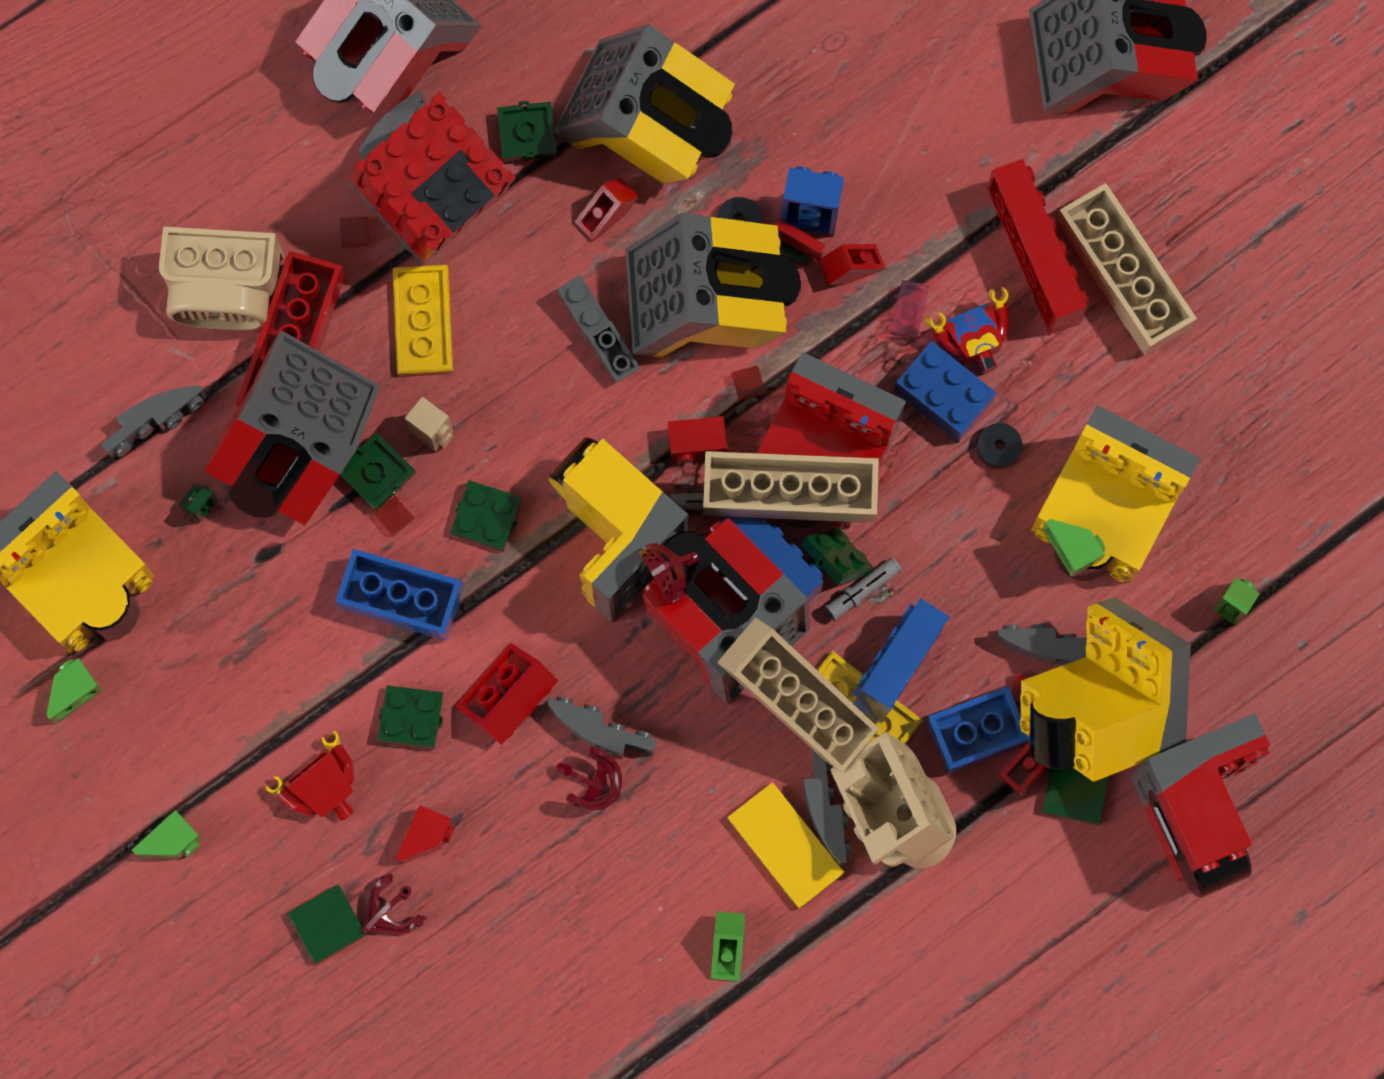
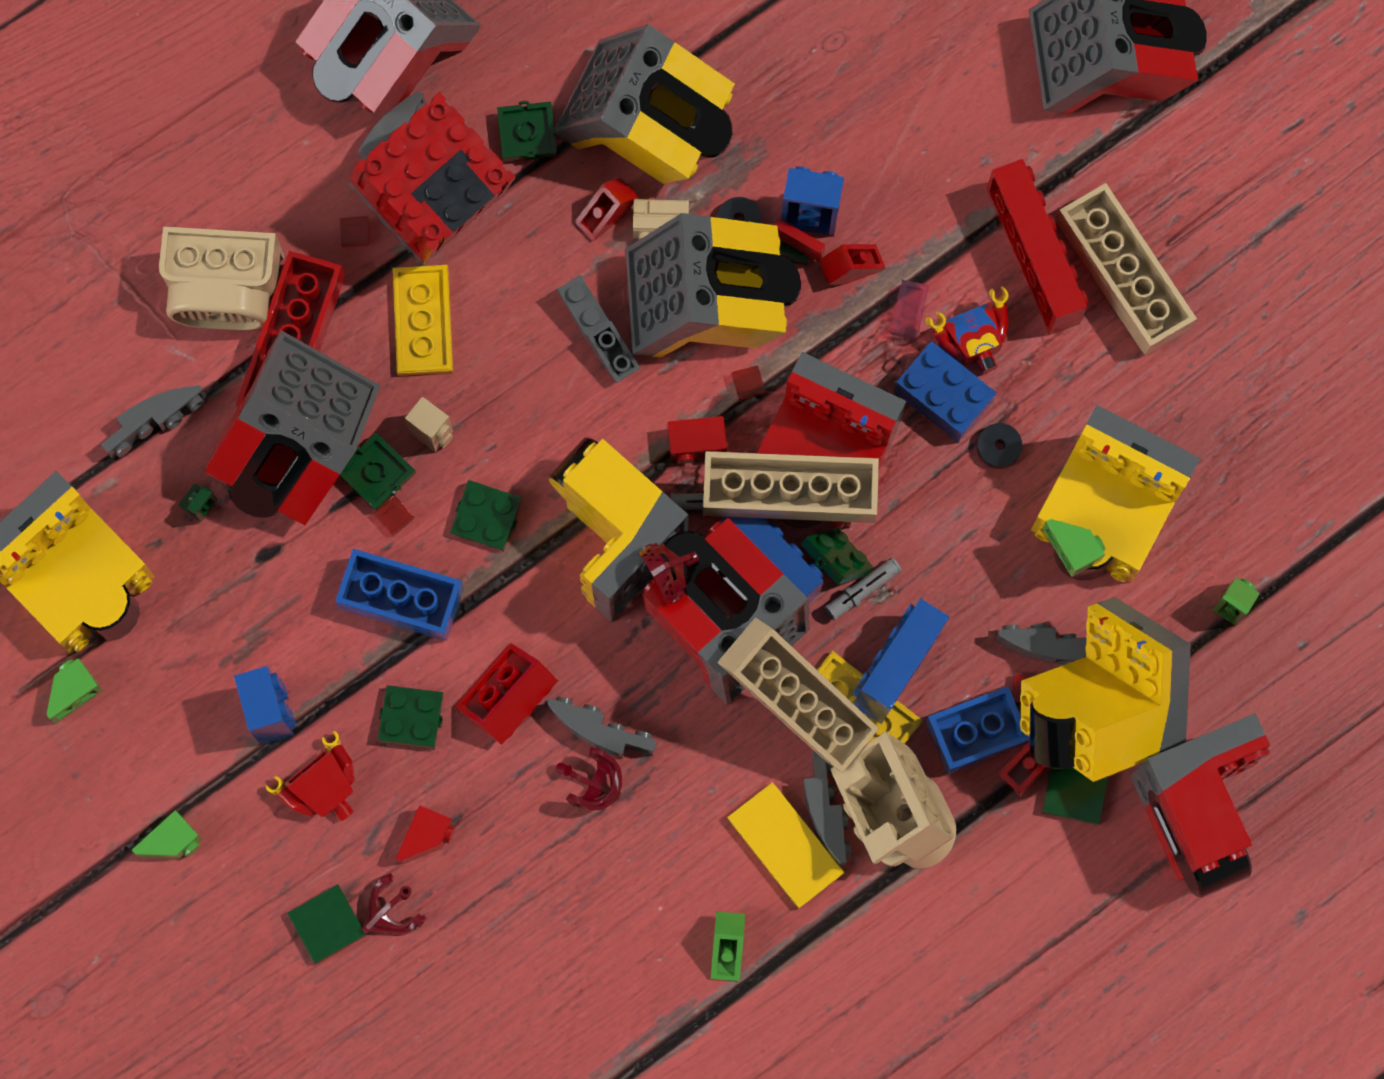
none -> blue brick [234,666,297,745]
none -> tan brick [633,199,689,240]

